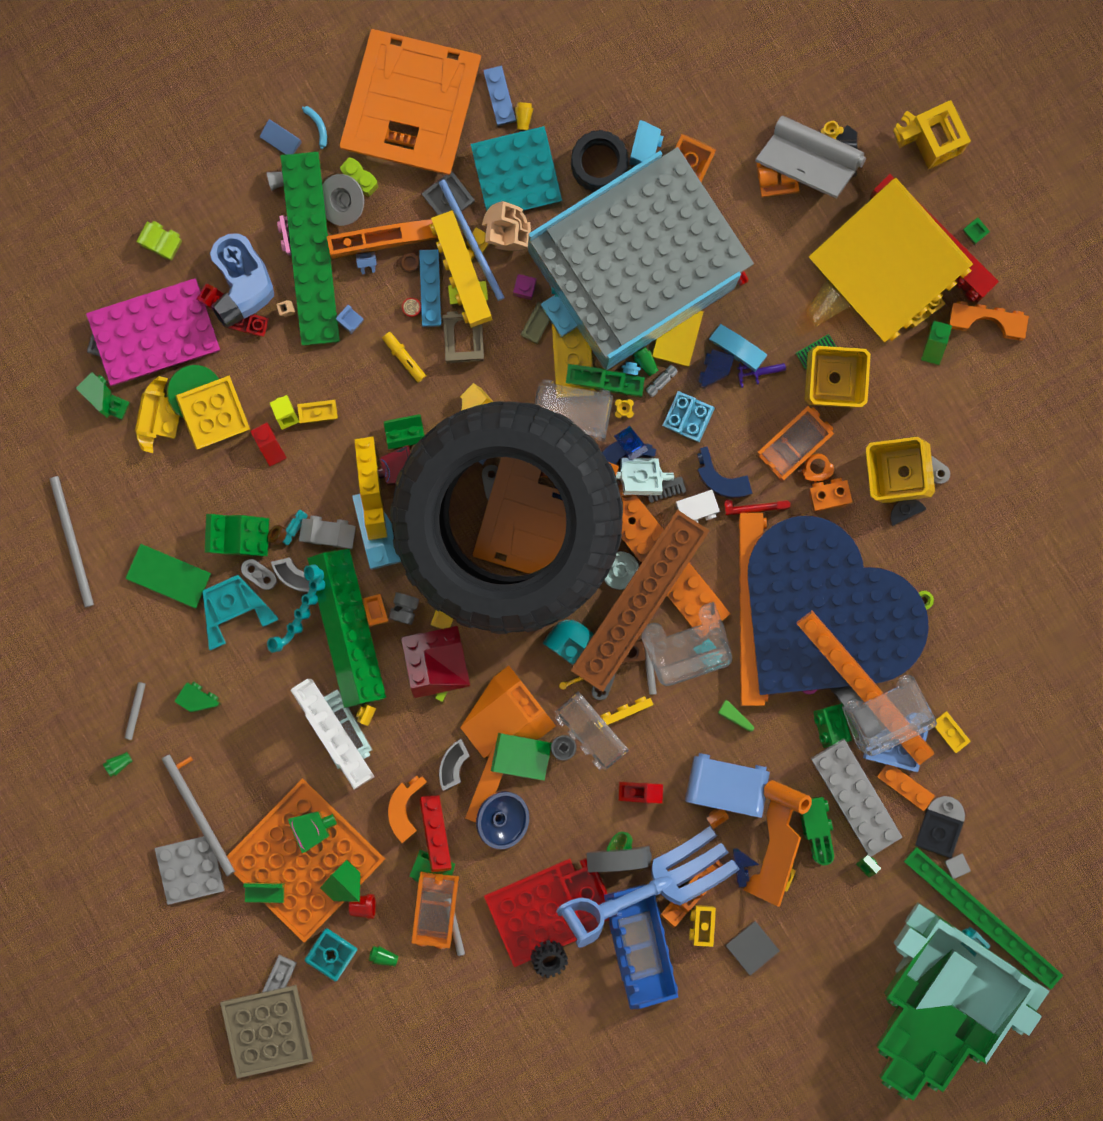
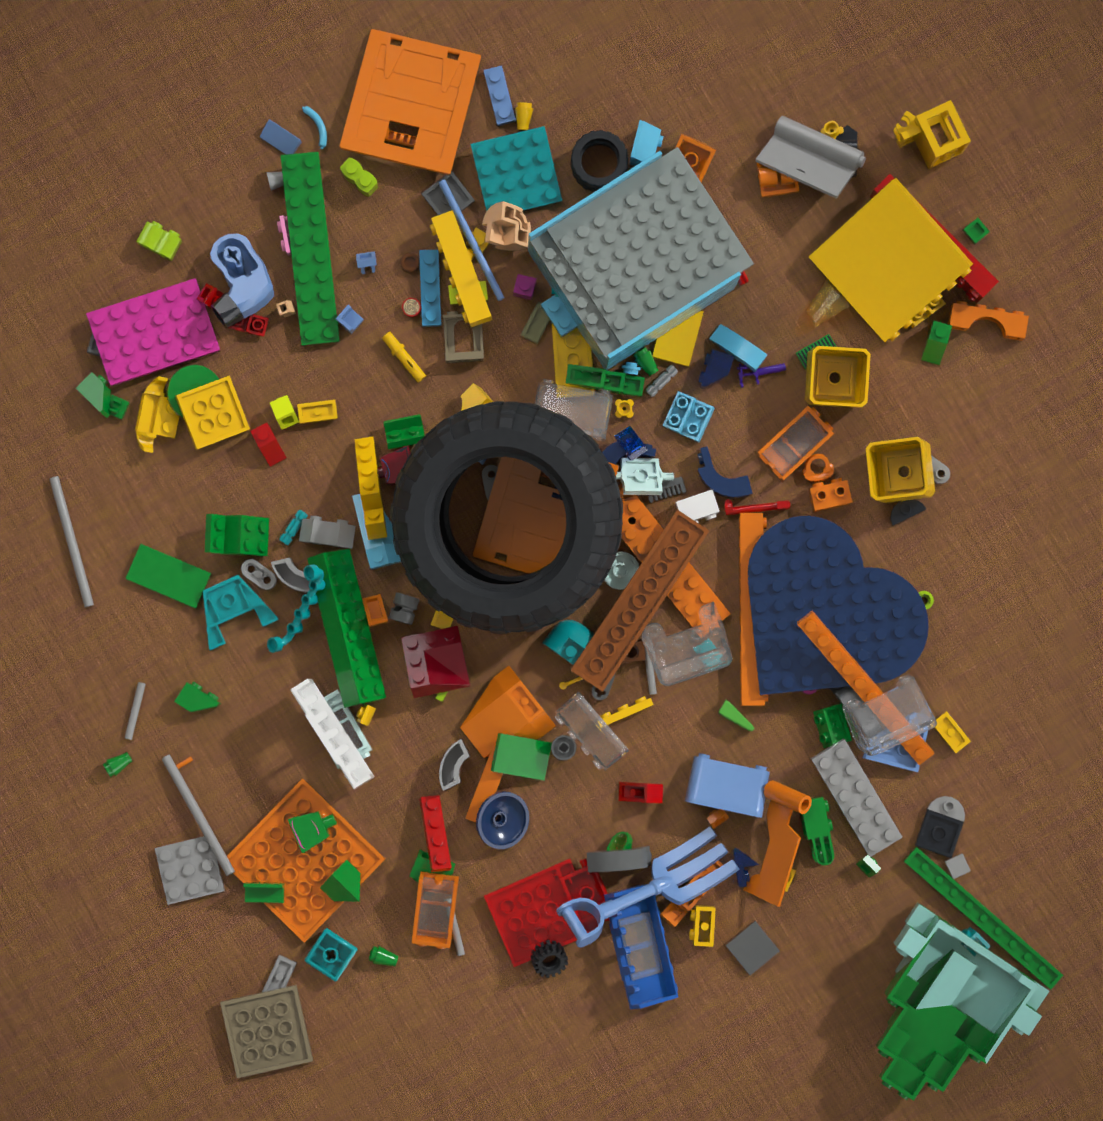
reddish brown tile [268,525,287,545] -> none
light grey hat [322,174,364,226] -> none
orange slope [327,219,438,259] -> none
red piece [349,894,376,919] -> none
orange arch [388,776,428,843] -> none
orange plate [877,764,935,811] -> none

